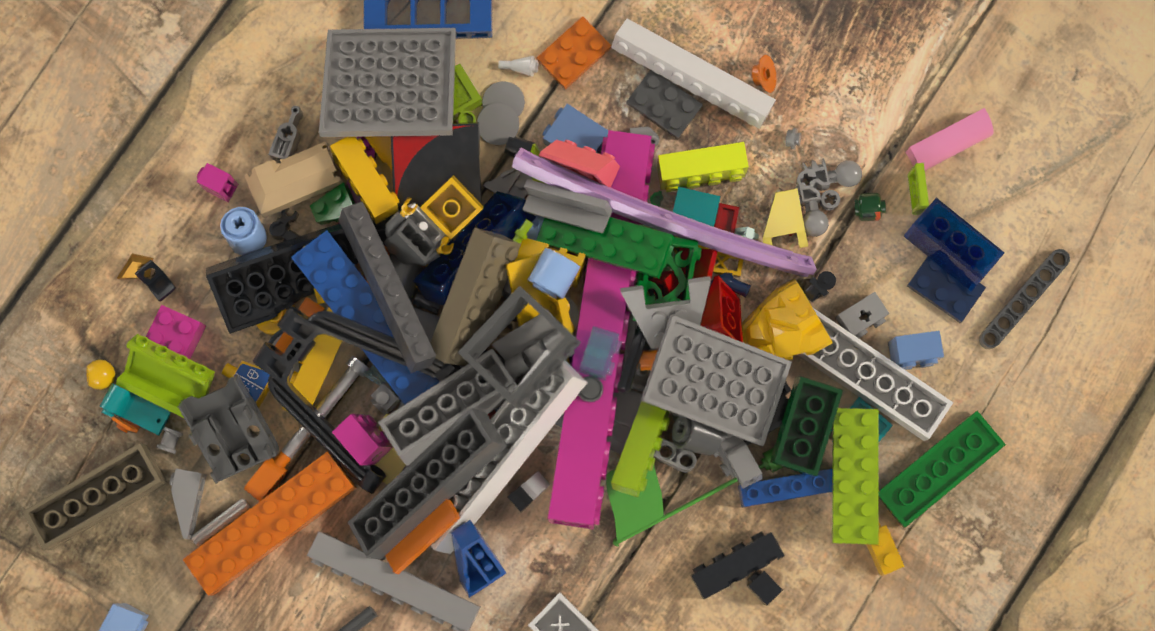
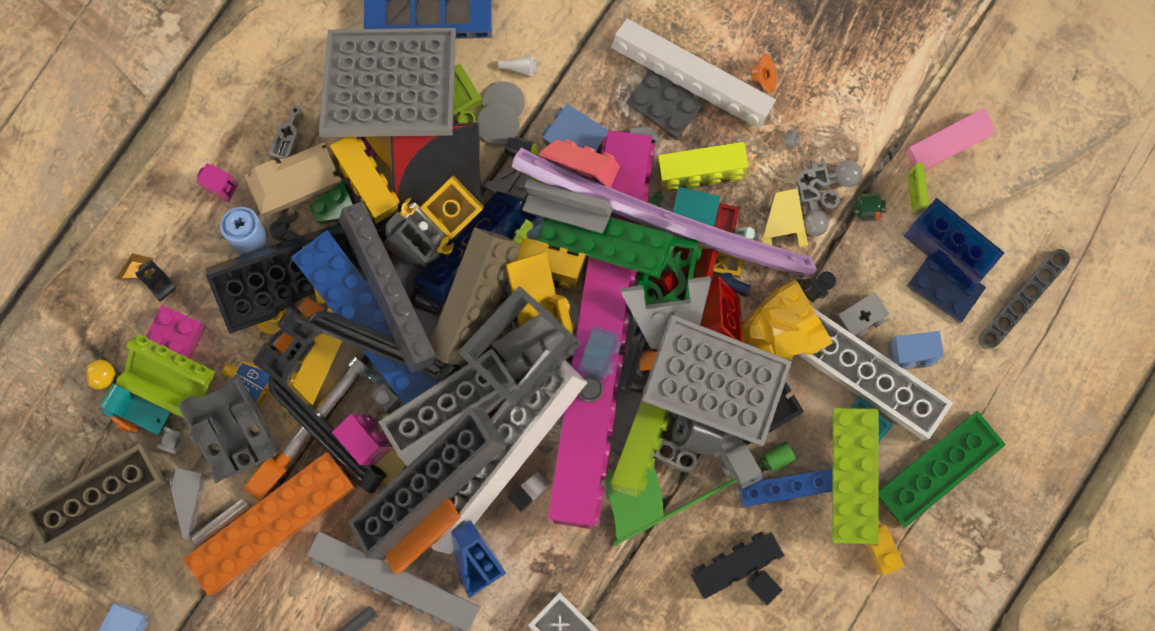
light blue piece [528,248,580,299] -> none
orange plate [536,16,612,90] -> none
dark green brick [769,376,843,476] -> none

